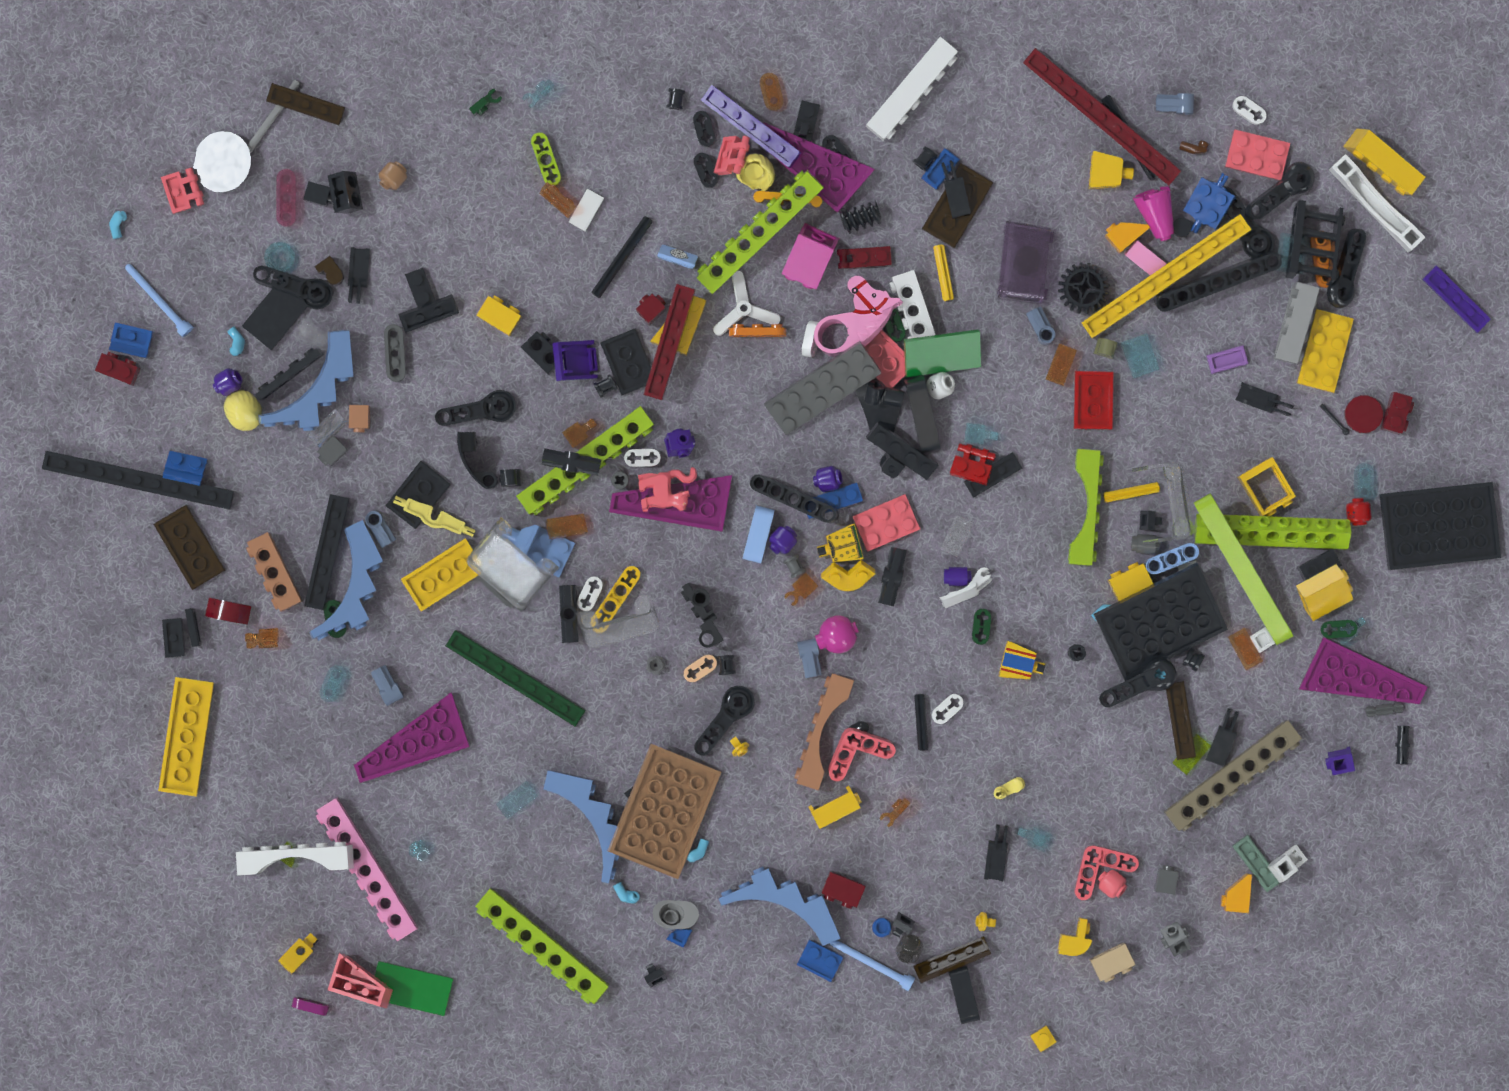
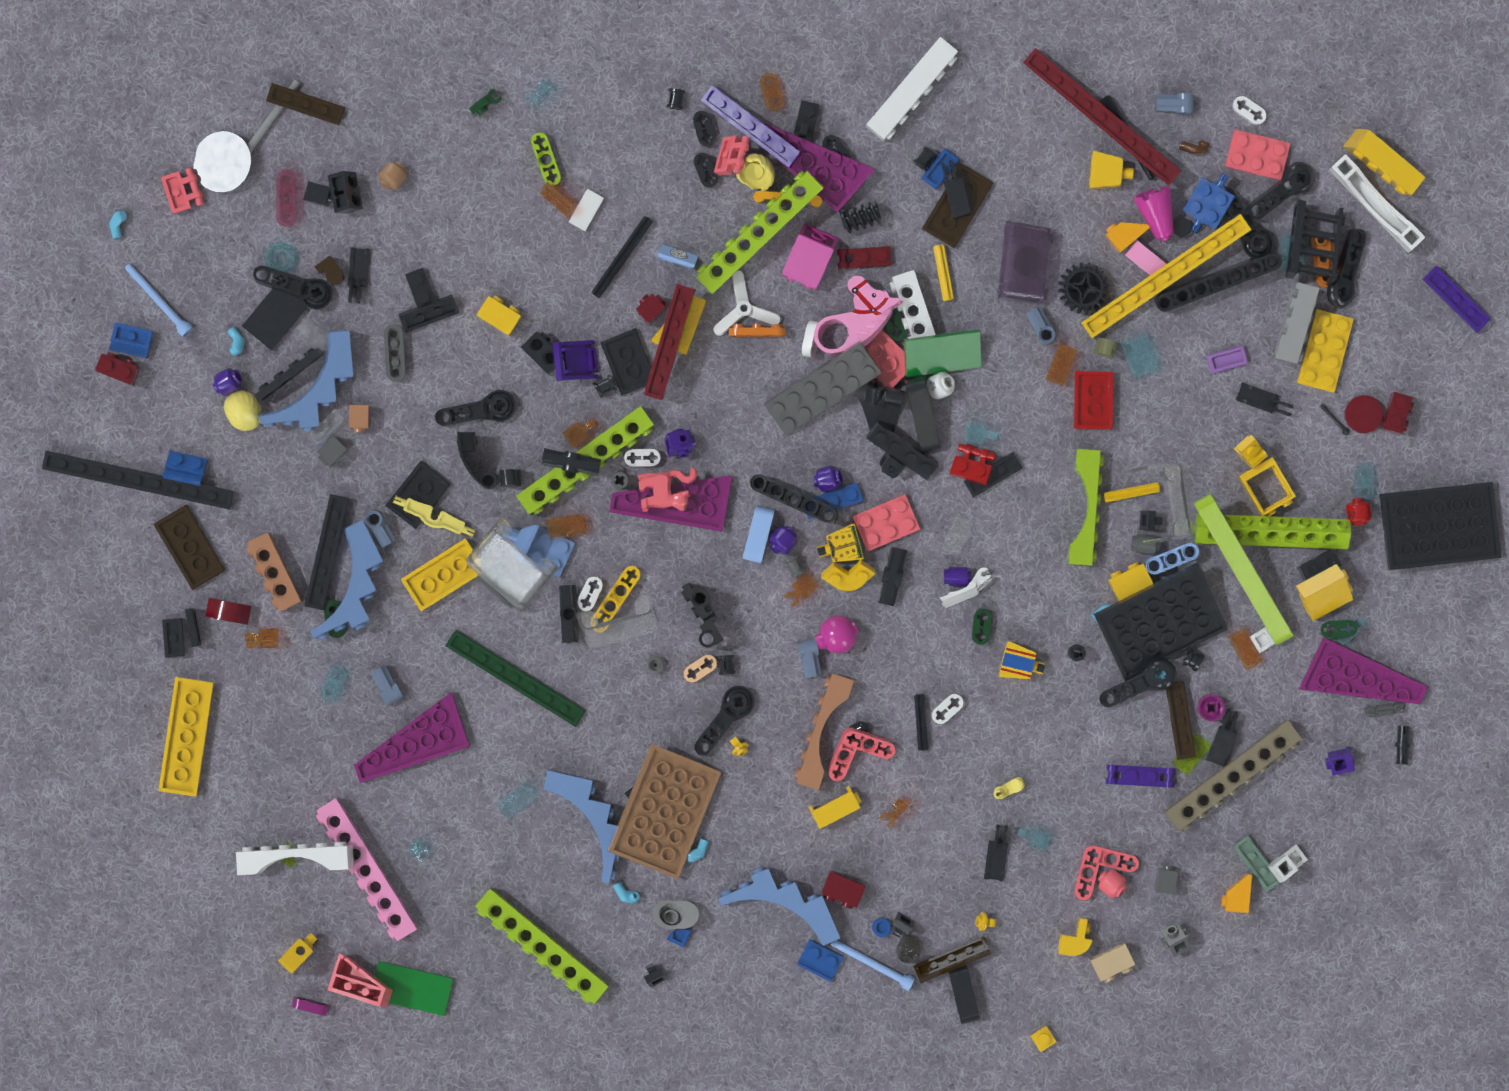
none -> dark purple plate [1106,764,1176,788]
none -> magenta wheel [1197,694,1225,721]
none -> yellow brick [1234,435,1268,469]

